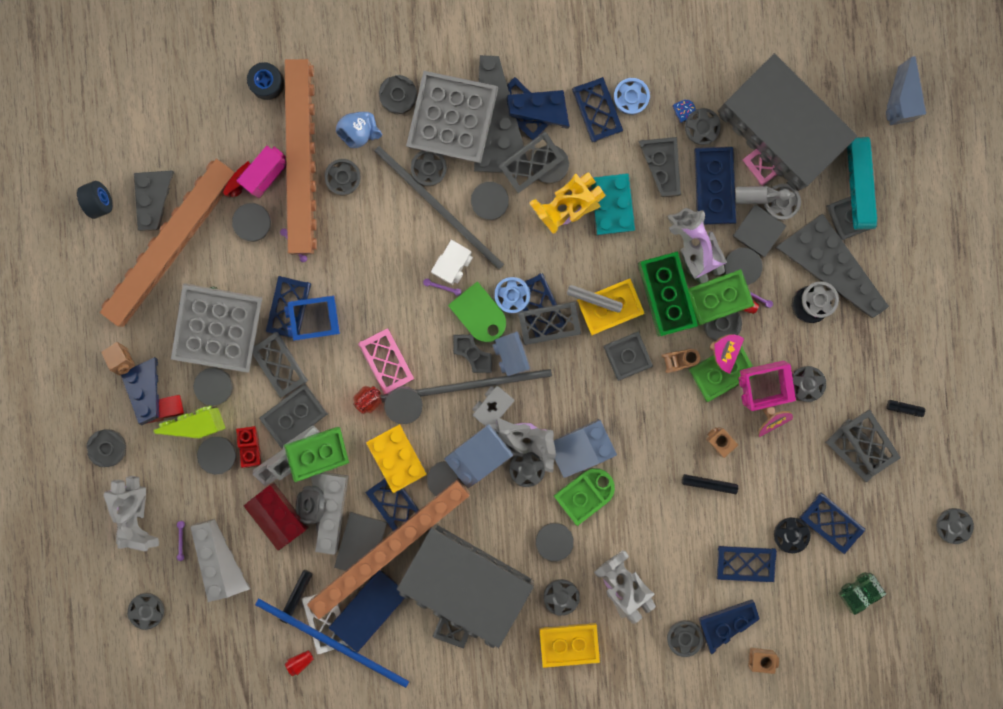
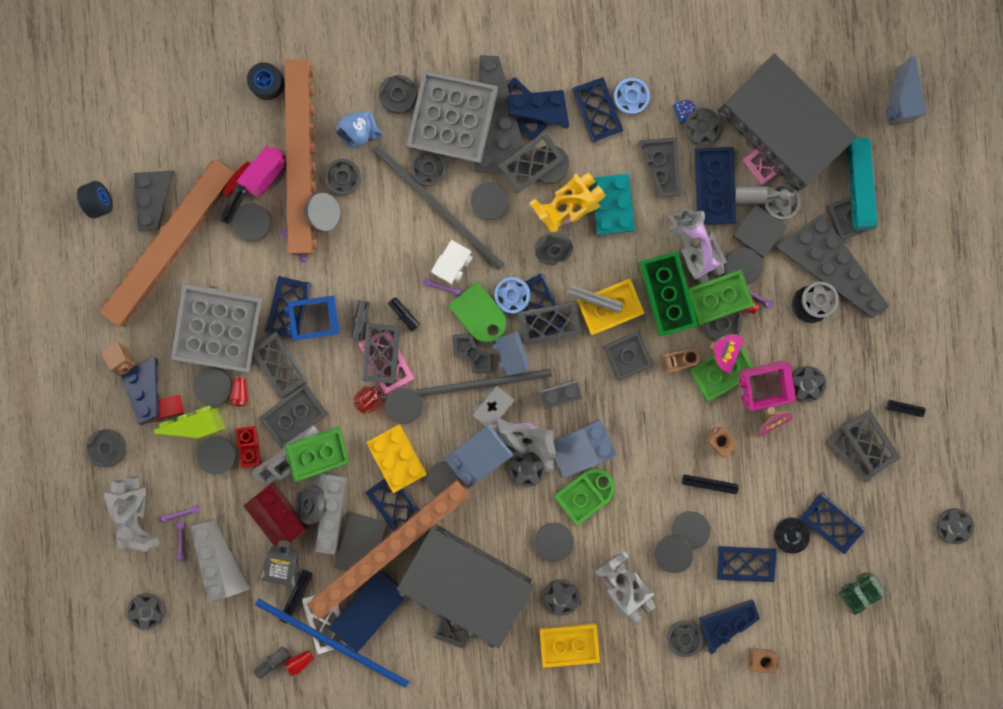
none -> medium lavender hinge [160,505,200,522]
none -> black axle [221,184,247,224]
none -> red cone [229,378,248,406]
none -> dark grey axle [254,646,290,679]
none -> dark grey torso [259,540,300,587]
none -> tile [304,193,340,231]
none -> dark grey pin [351,300,370,340]
none -> dark grey window [362,323,400,383]
none -> black axle [388,297,420,332]
none -> dark grey tile [534,232,573,265]
none -> dark grey brick [539,380,582,409]
none -> dark grey tile [655,535,694,573]
none -> dark grey tile [672,511,711,550]

